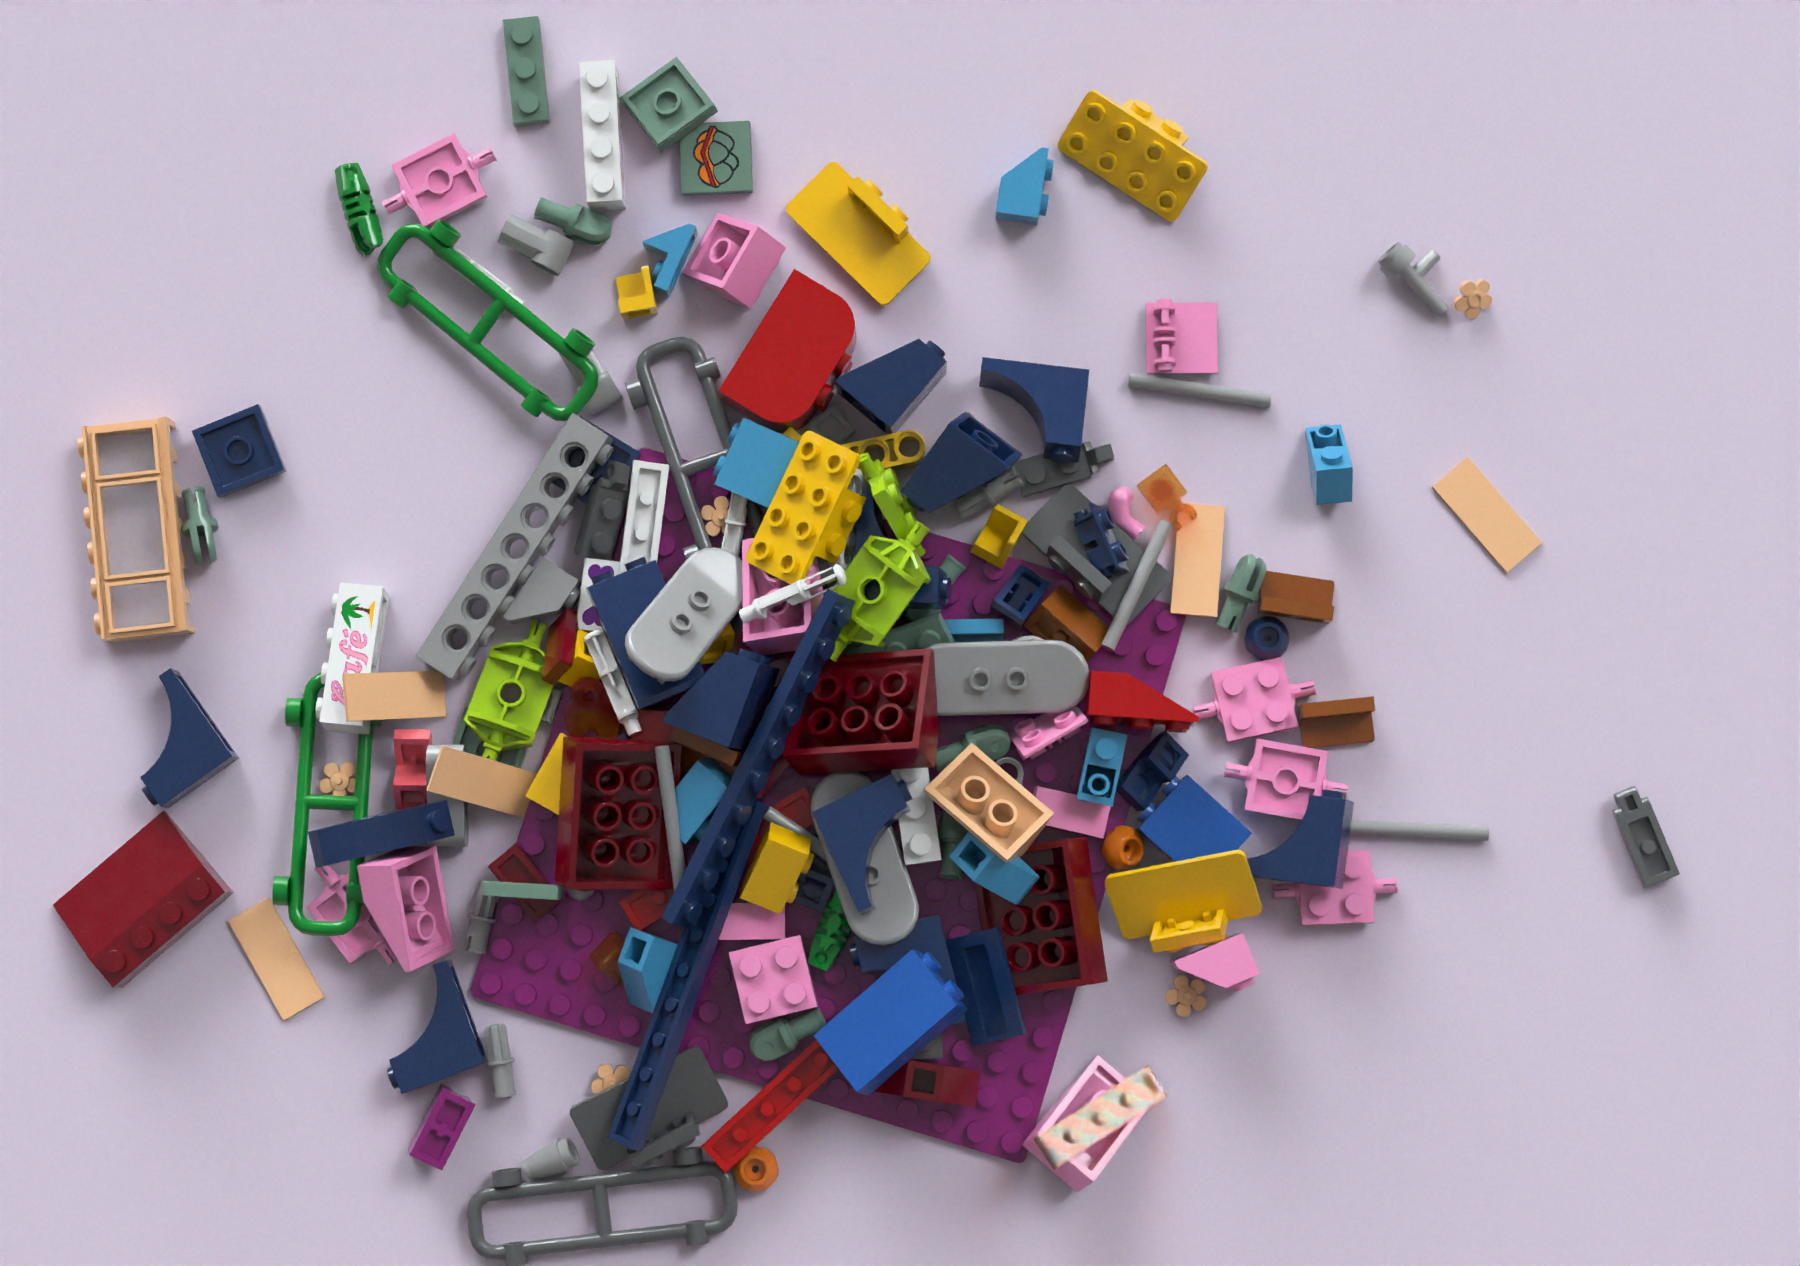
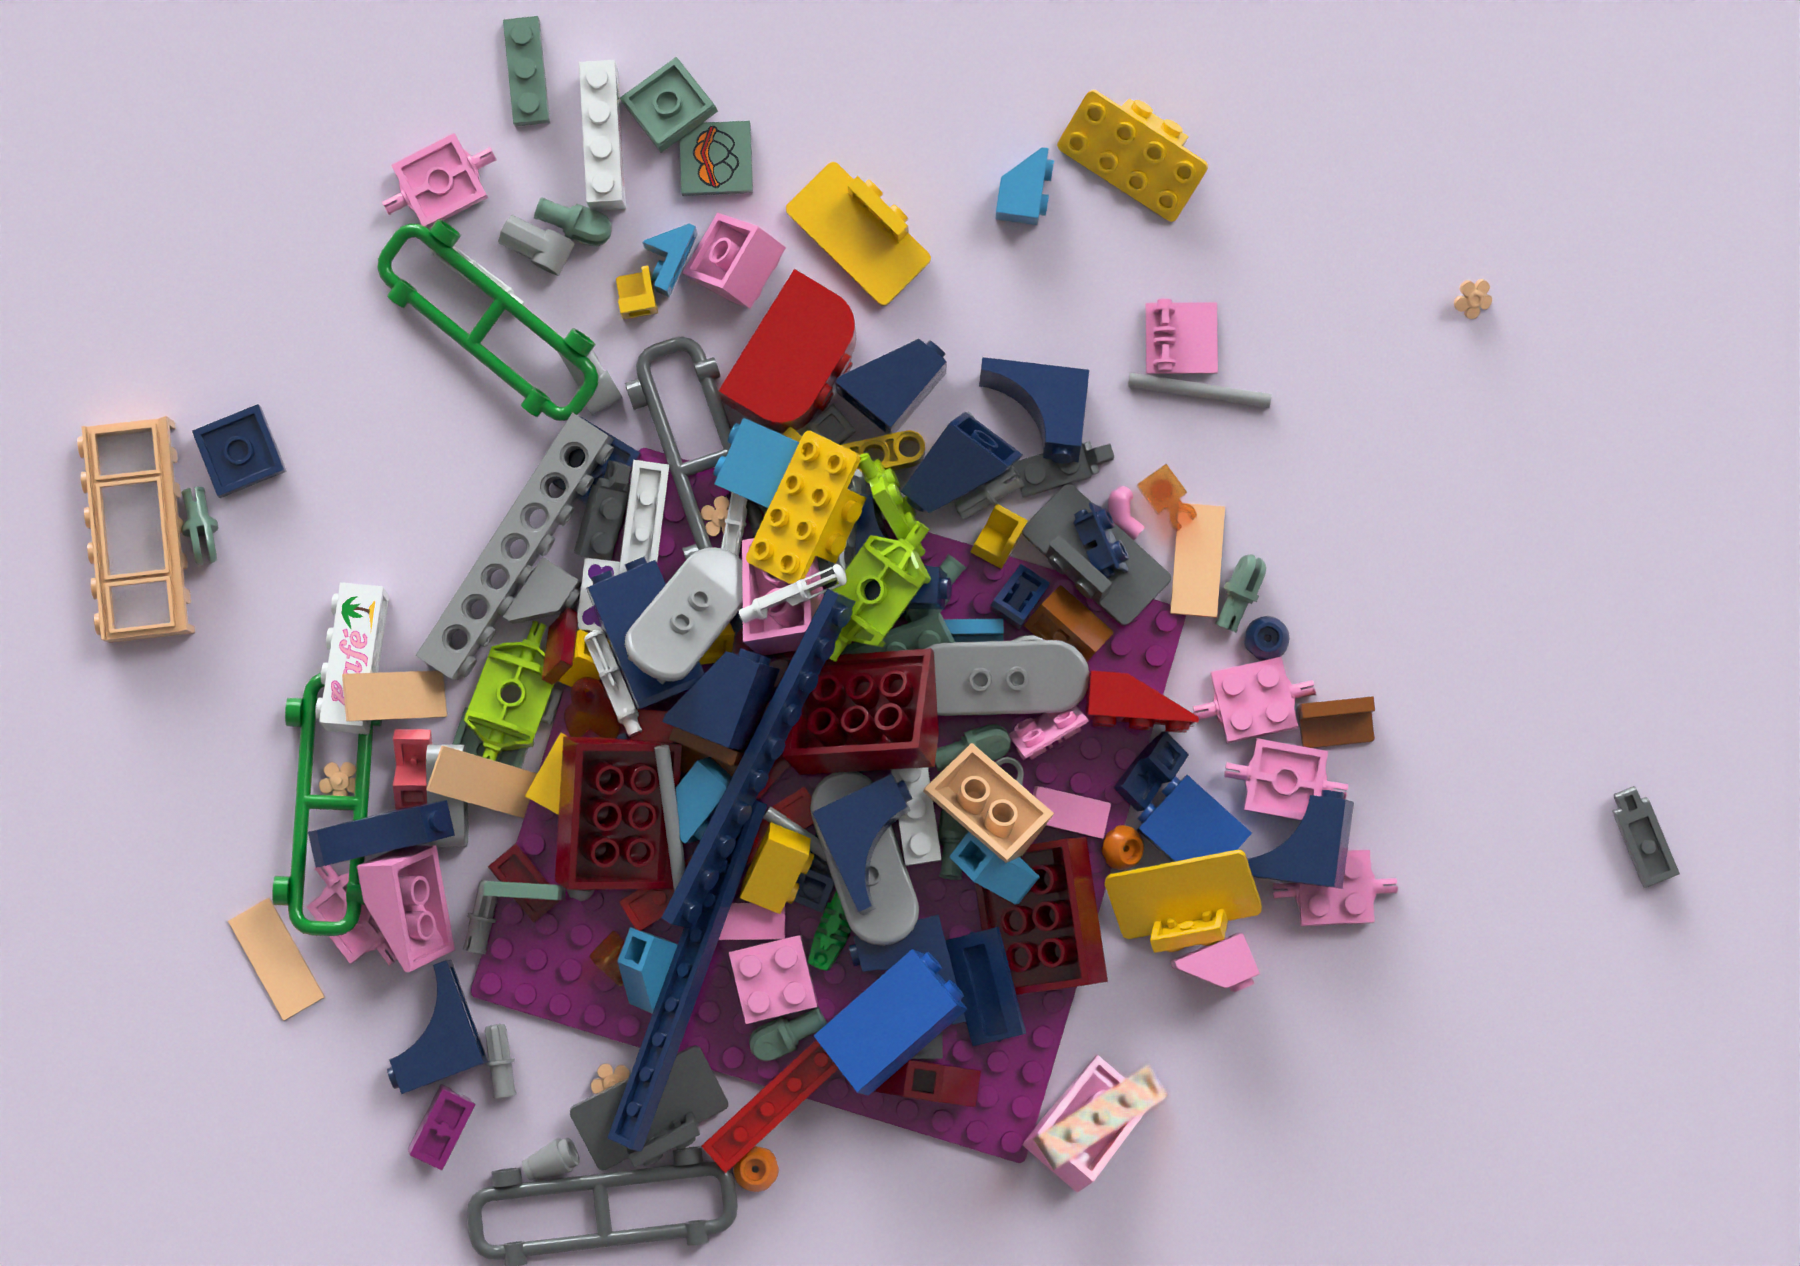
dark red slope [53,810,234,988] -> none
dark blue arch [140,668,239,808] -> none
green hinge [335,163,384,257] -> none
dark azure slope [1076,727,1127,807] -> none
light grey bar [1101,520,1173,652] -> none
light nougat plant [1165,975,1207,1017] -> none
dark orange panel [1257,571,1335,624] -> none
dark azure slope [1305,424,1353,505] -> none
light grey bar [1350,820,1489,841] -> none
light grey piece [1378,242,1449,317] -> none
light nougat piece [1432,457,1542,573] -> none

